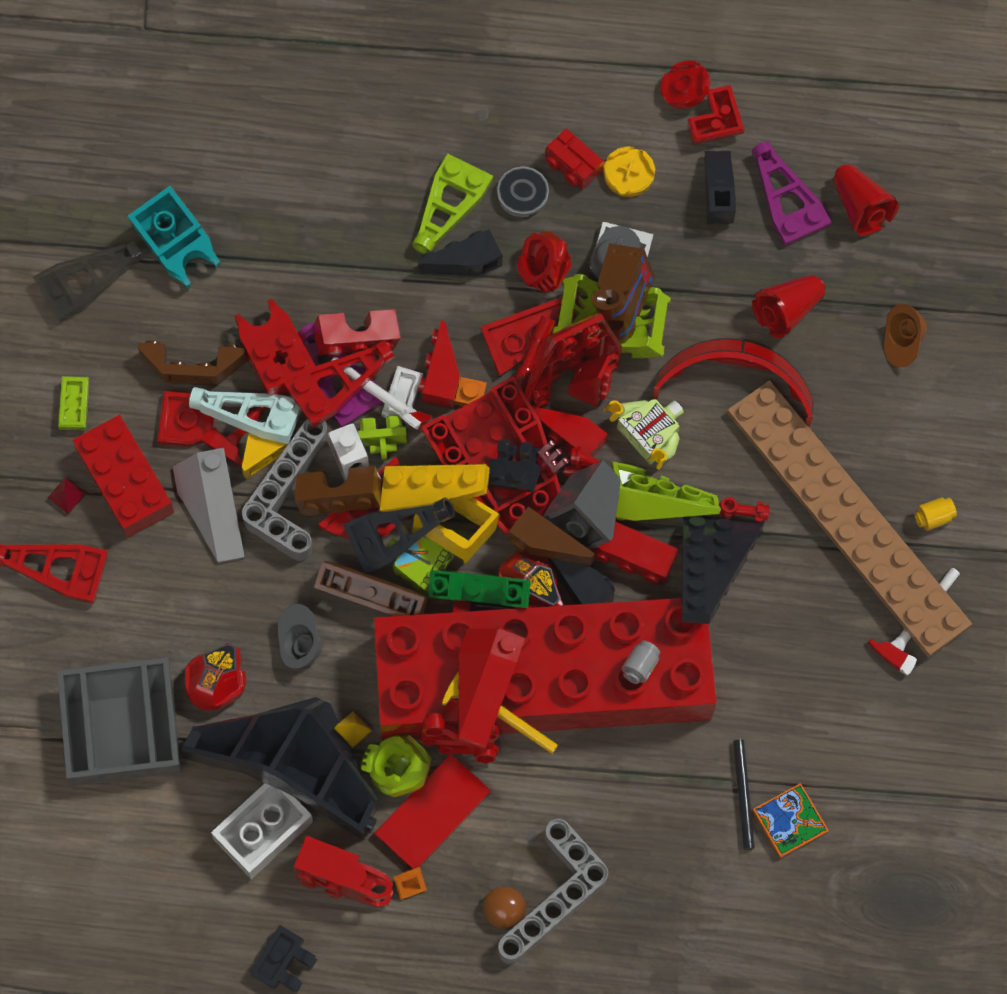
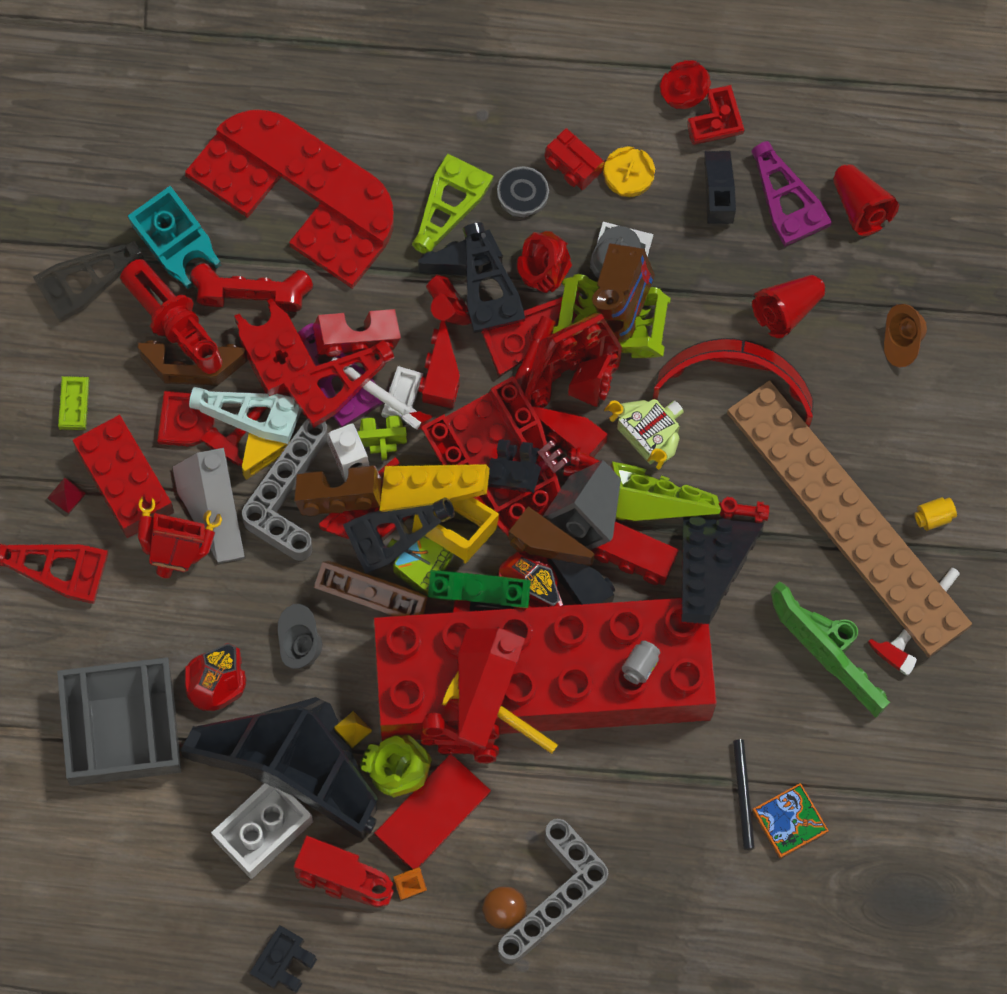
orange plate [455,377,487,406] -> none
none -> red piece [120,259,222,374]
none -> red torso [138,497,222,578]
none -> red plate [185,110,394,289]
none -> red plate [190,263,313,312]
none -> red brick [426,275,471,325]
none -> black plate [463,222,526,333]
none -> bright green piece [771,582,890,718]

